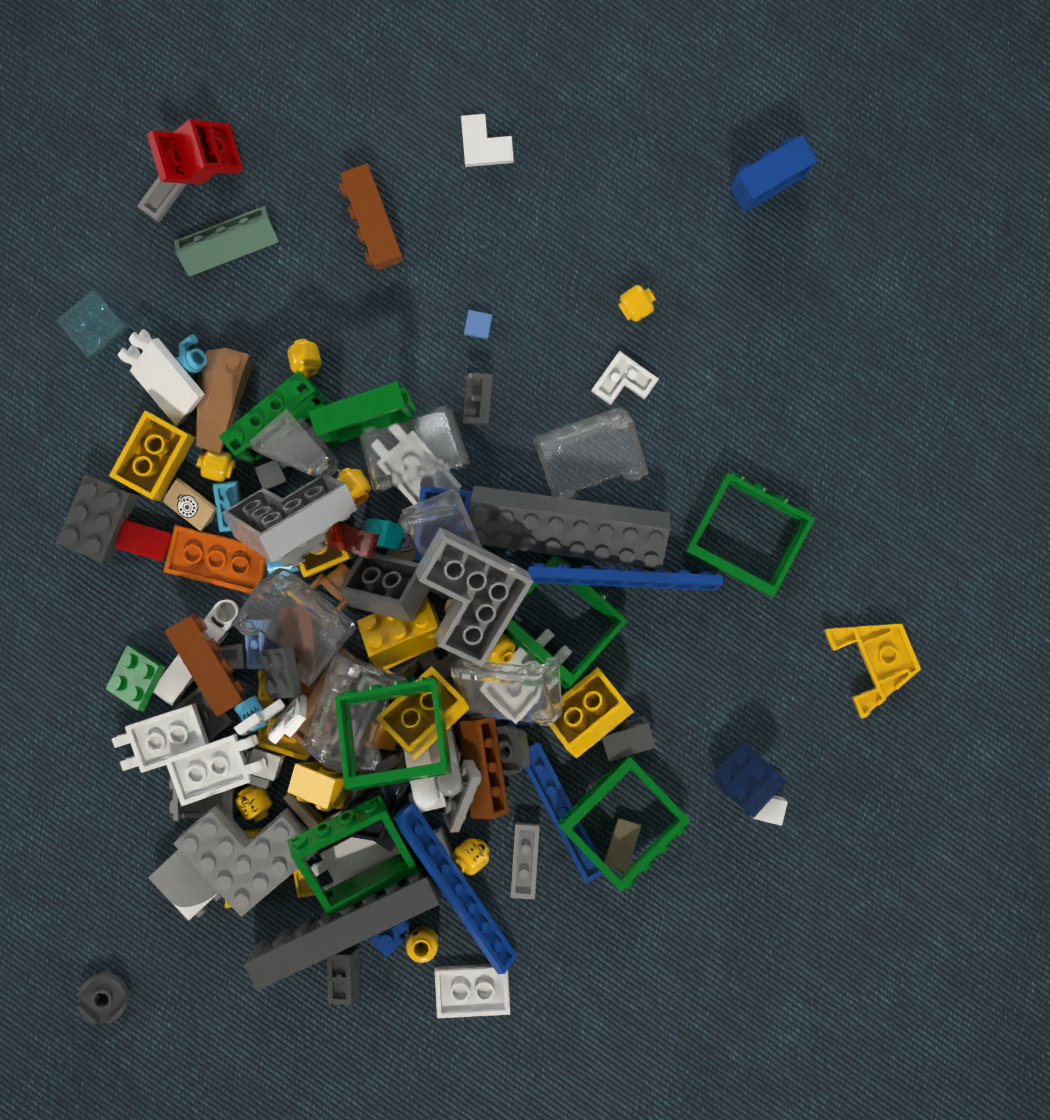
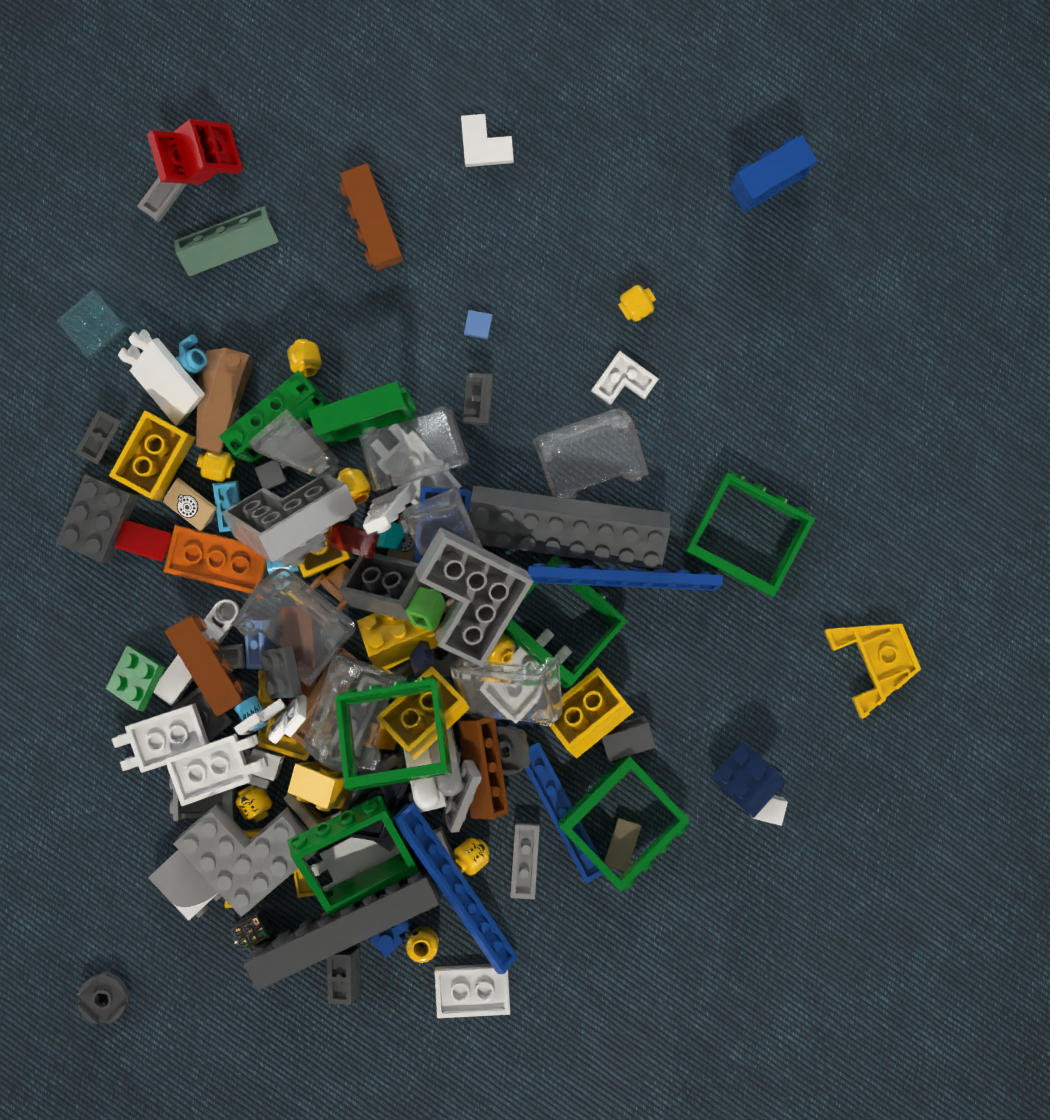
none -> dark grey hinge [75,410,122,465]
none -> brick [231,909,273,951]
none -> white wing [363,481,418,534]
none -> bright green brick [405,587,448,631]
none -> dark blue tile [409,640,434,676]

